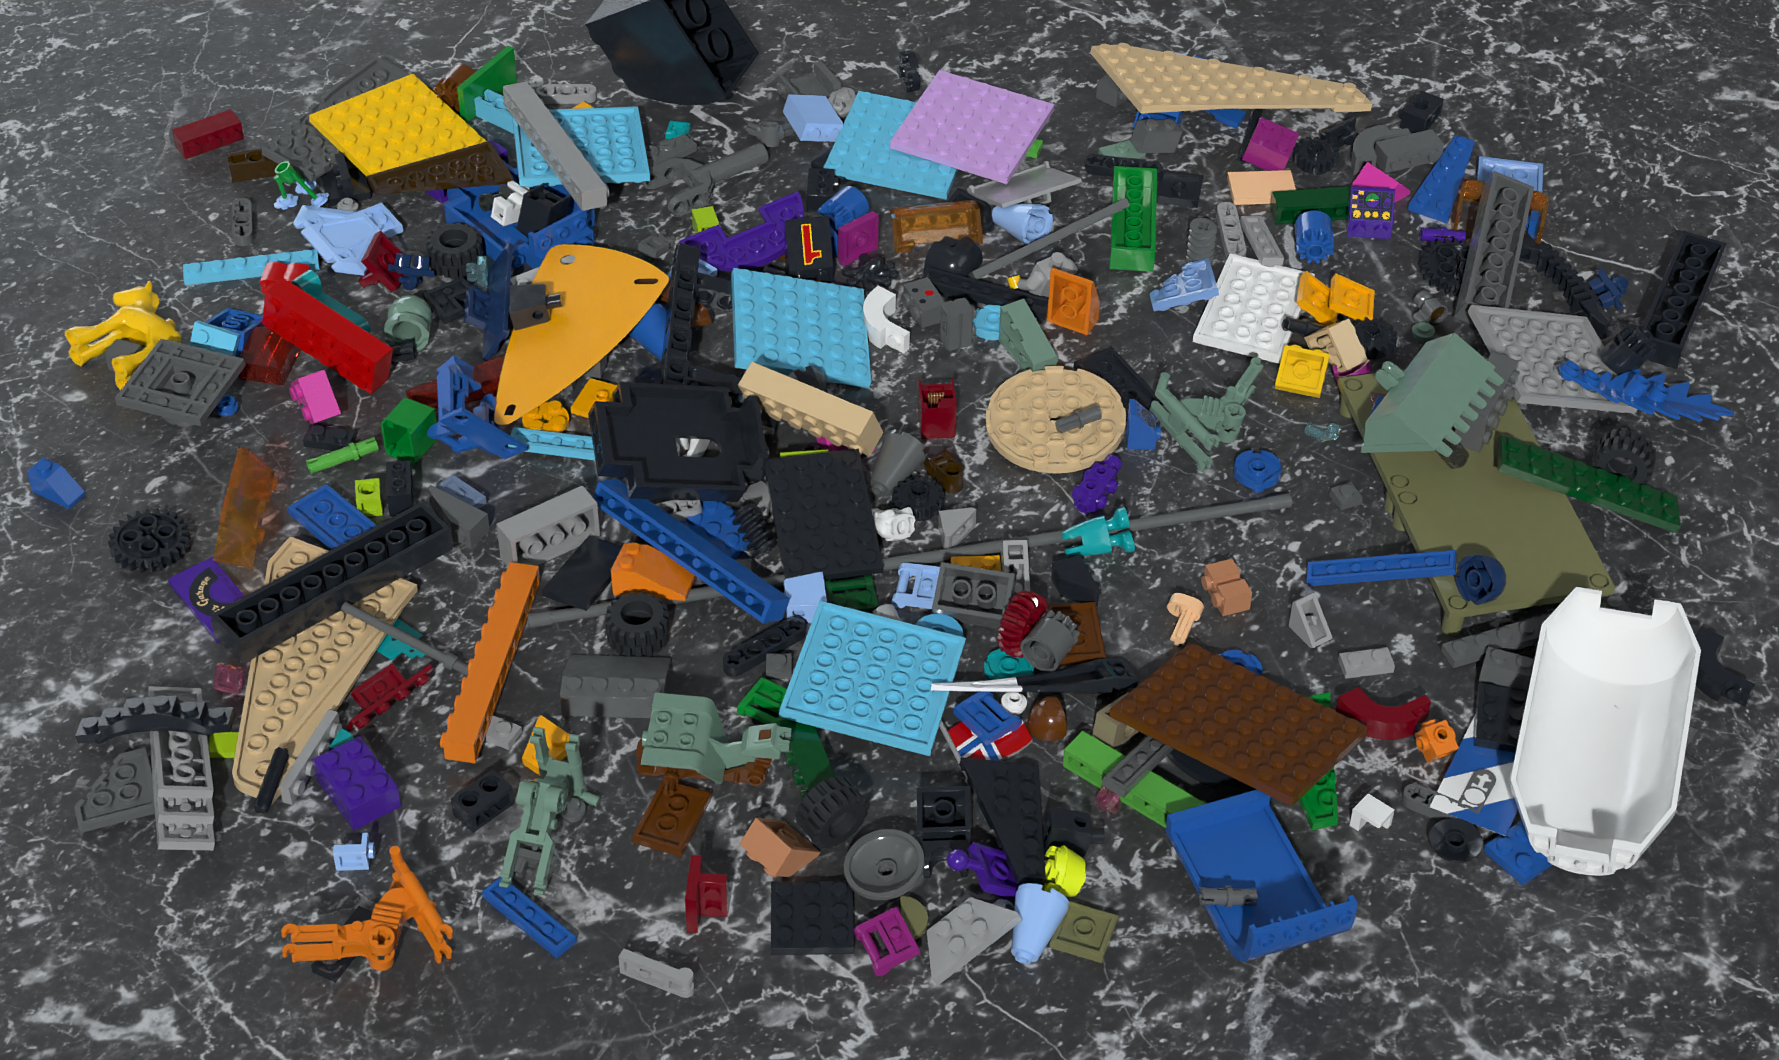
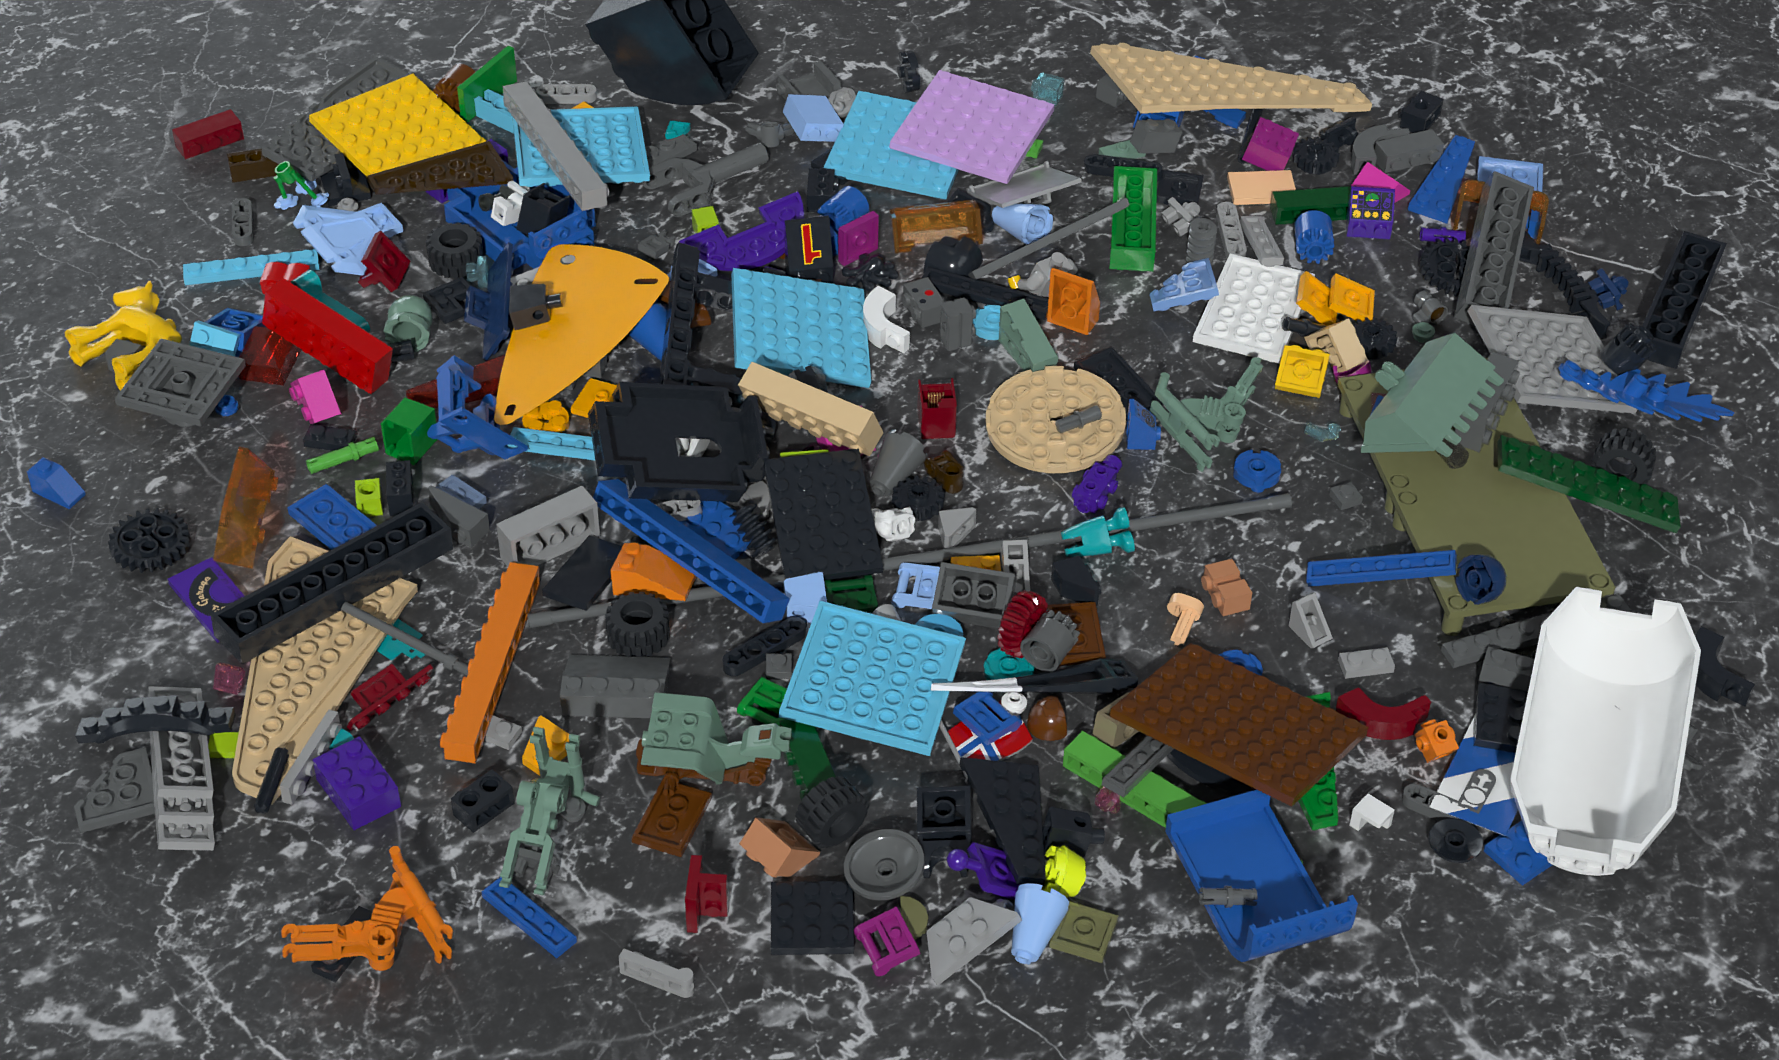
light blue bracket [333,832,375,871] -> none
dark blue hips [388,253,434,290] -> none
none -> clear light blue brick [1031,72,1064,106]
none -> light grey hips [1161,197,1200,237]

